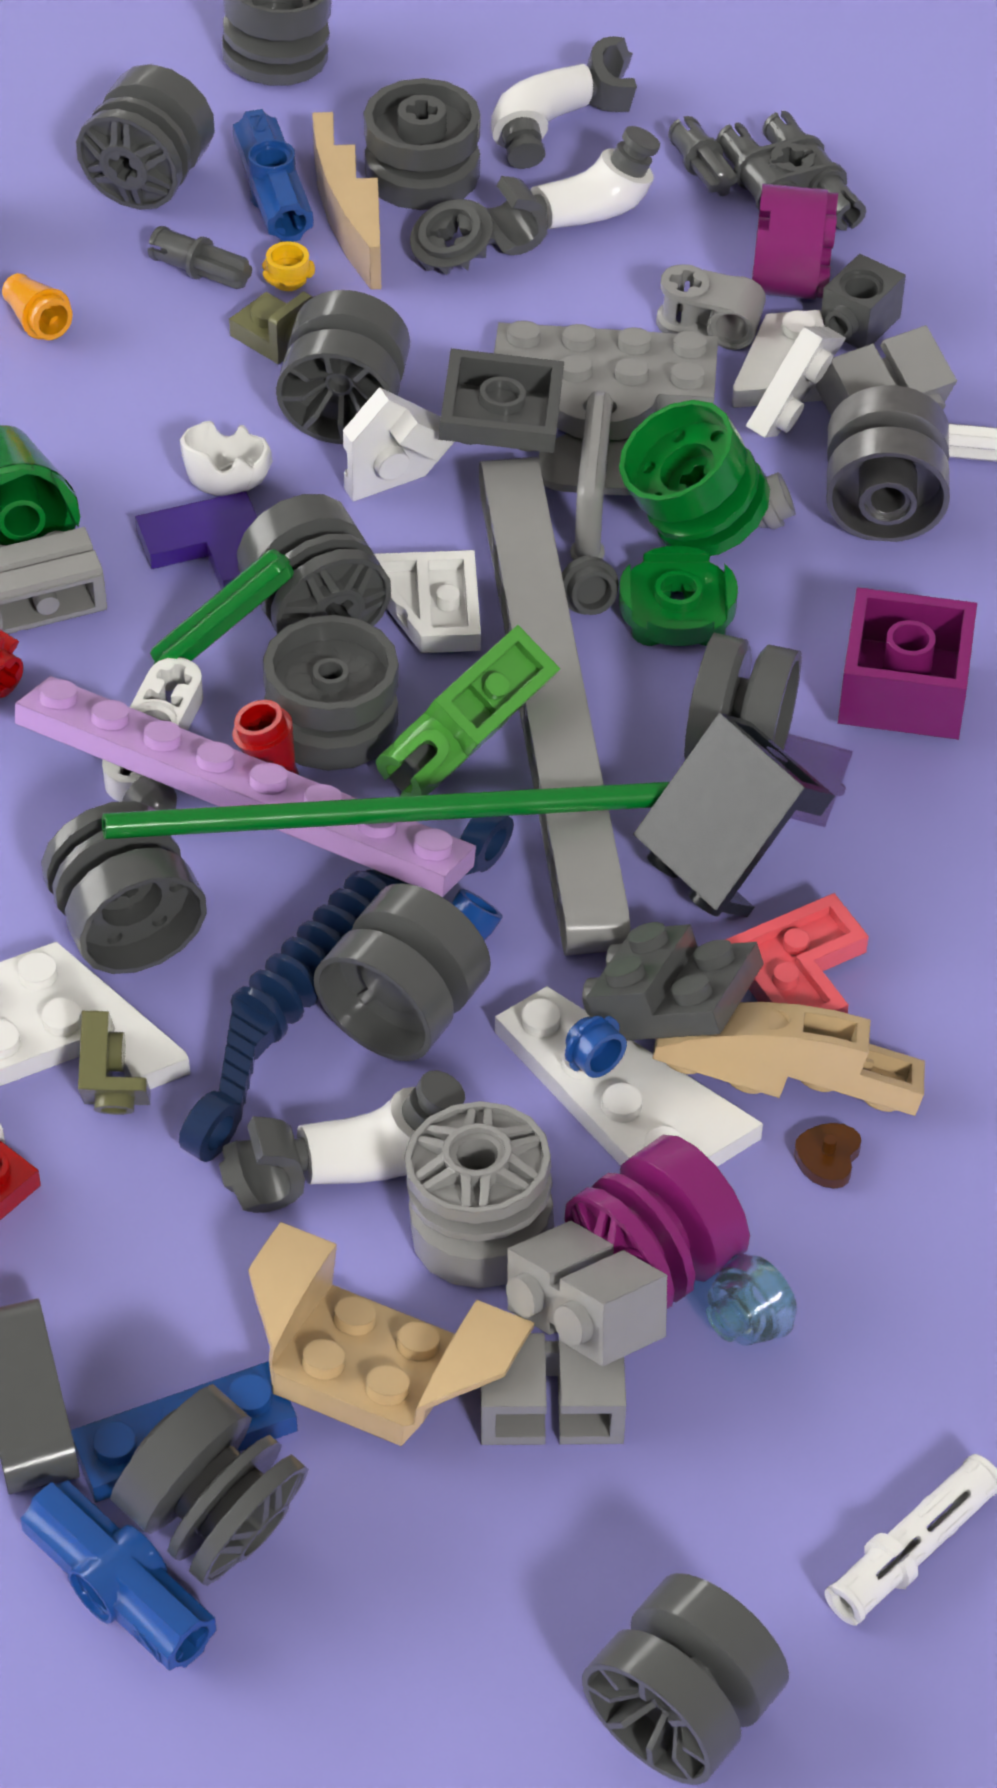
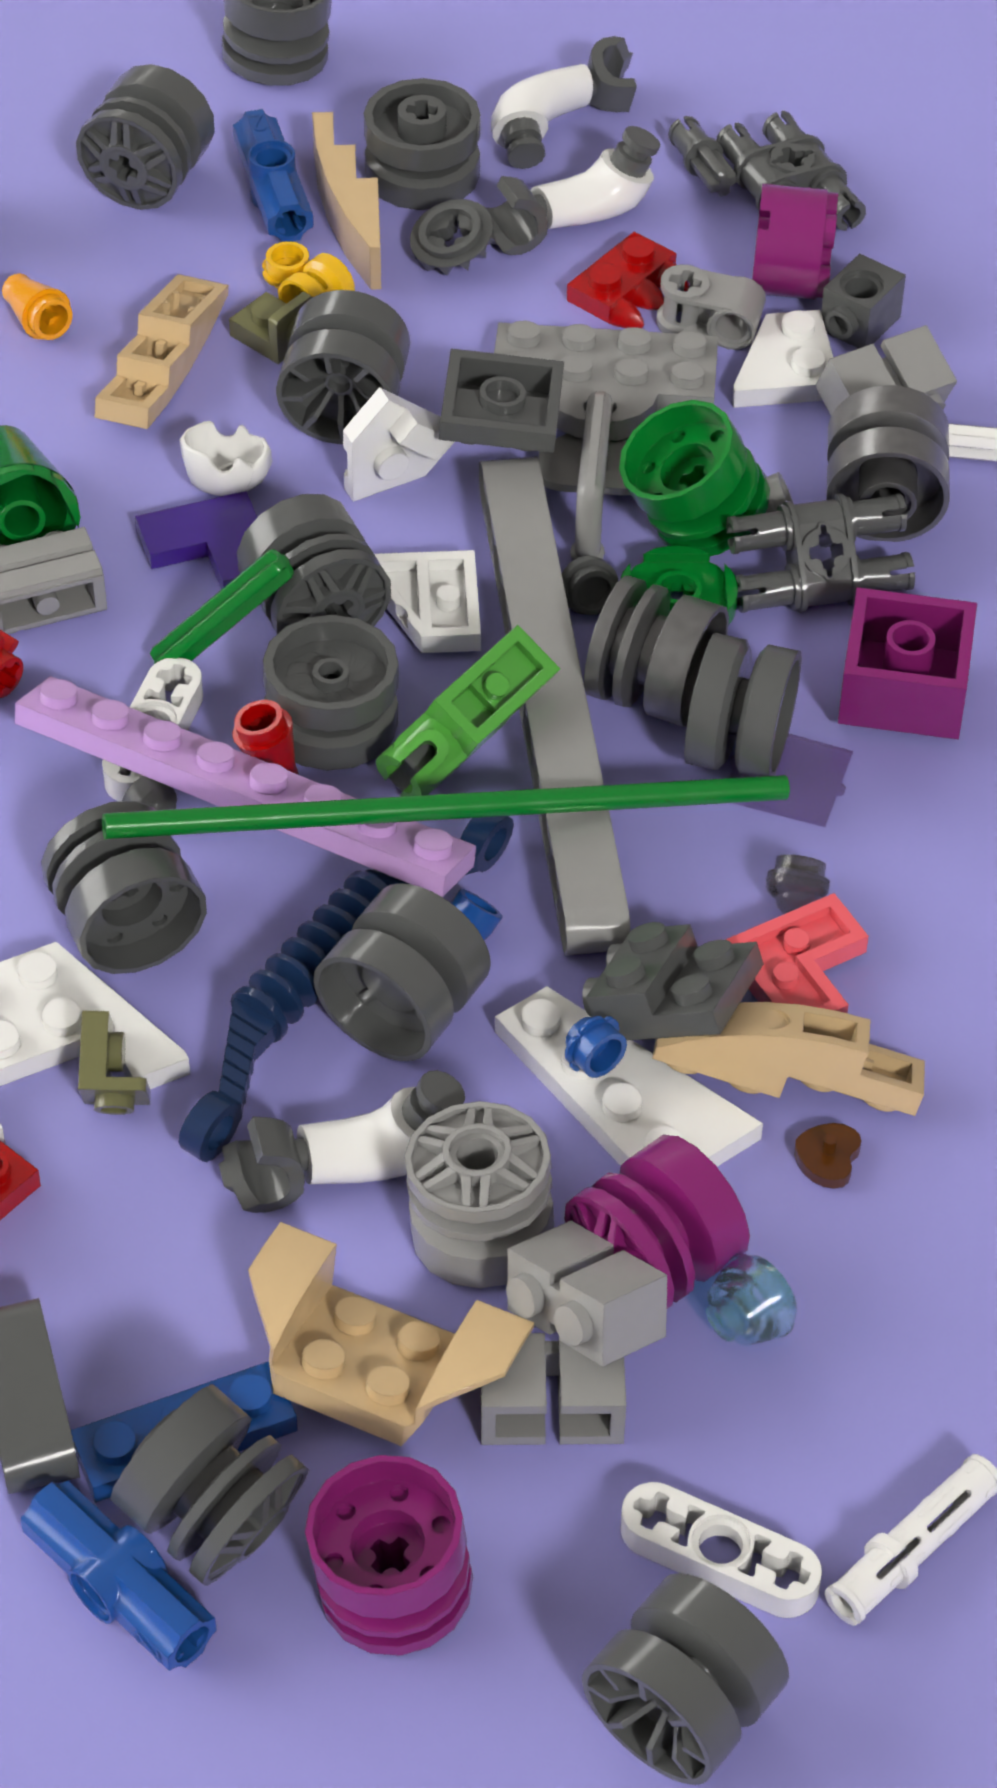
dark grey axle [148,226,252,289] -> none
panel [633,712,835,917] -> none
white wing [746,327,846,438] -> none
none -> tan slope [94,274,229,429]
none -> yellow wheel [278,253,355,303]
none -> magenta wheel [305,1455,473,1656]
none -> red plate [567,231,690,329]
none -> flat silver wheel [584,575,729,727]
none -> white beam [620,1482,822,1618]
none -> dark grey pin [726,493,915,613]
none -> clear smoke plate [766,855,830,914]

